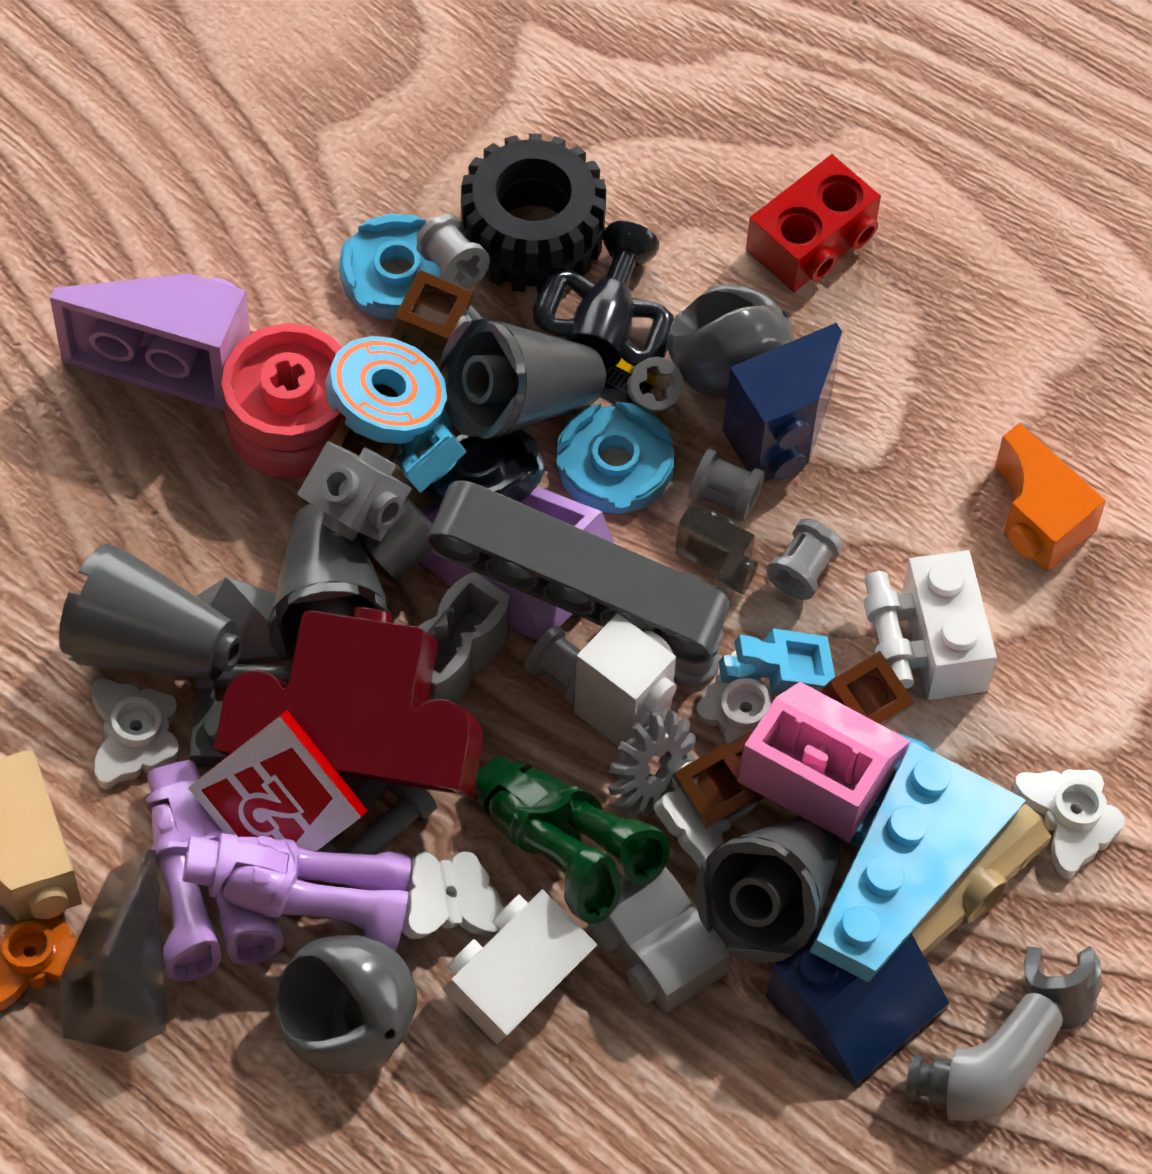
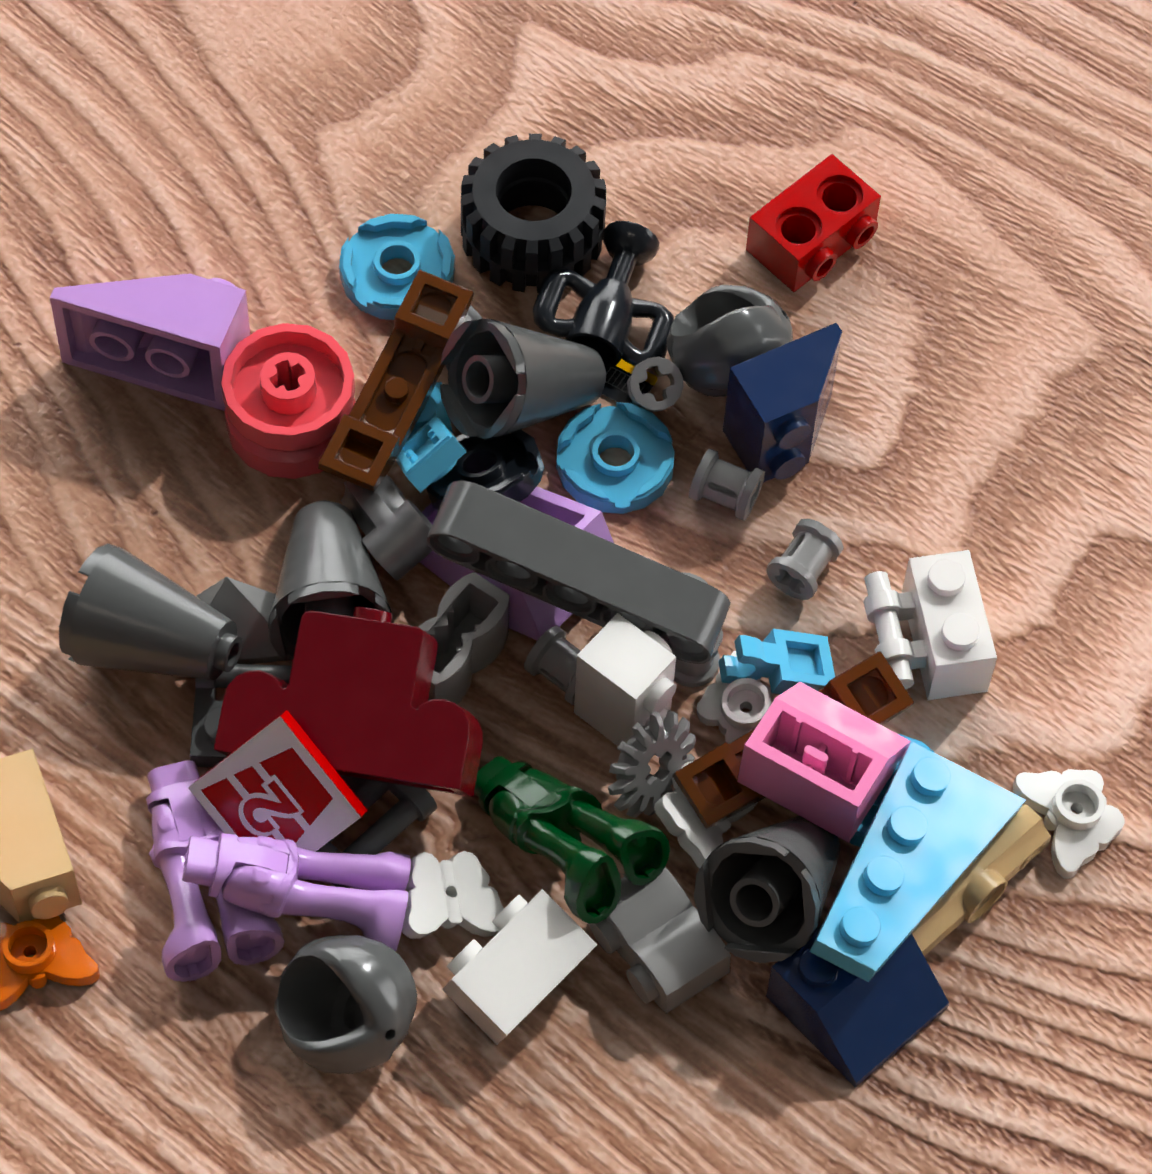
clear smoke slope [60,849,167,1052] -> none
white animal [92,678,178,790] -> none
light grey brick [297,441,412,542] -> none
medium azure tile [325,336,447,444] -> none
light grey bush [416,214,490,289] -> none
clear smoke bracket [675,505,758,601] -> none
piece [906,946,1102,1122] -> none
orange arch [995,423,1106,572] -> none

